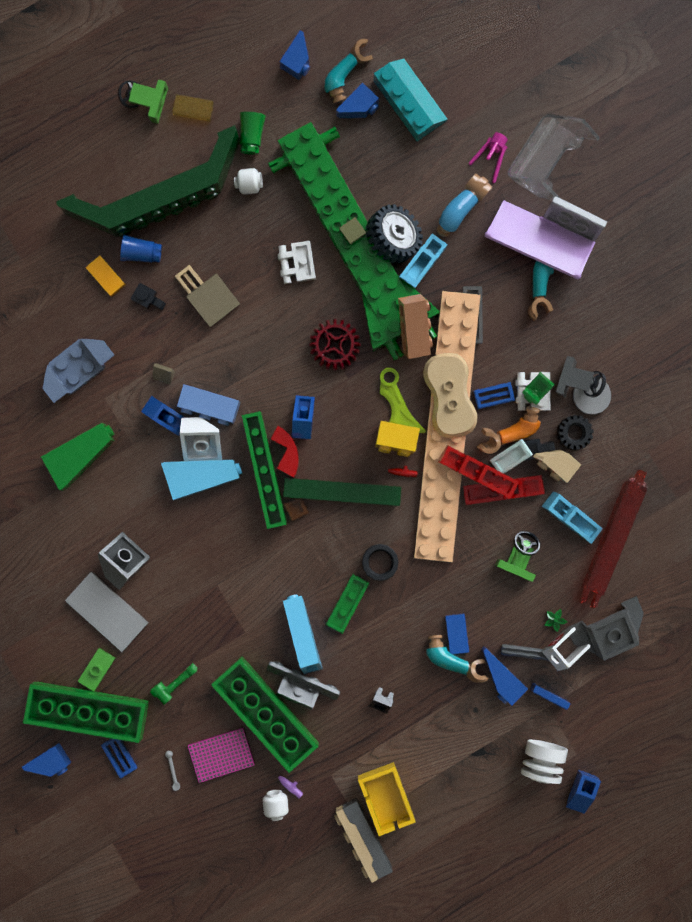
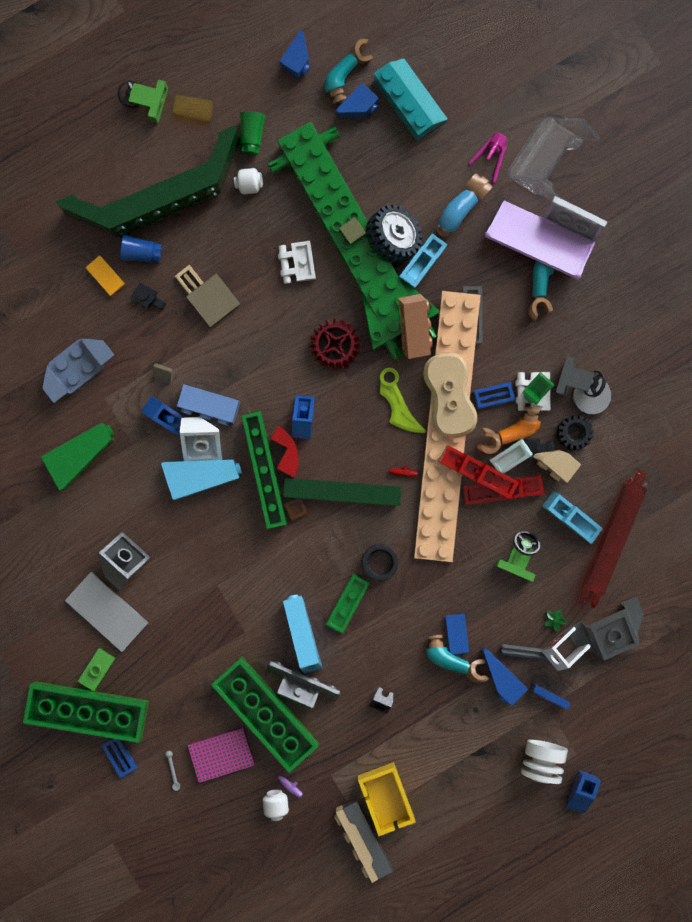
blue slope [22,743,71,777] -> none
green brick [150,663,198,705] -> none
yellow piece [375,421,420,457] -> none

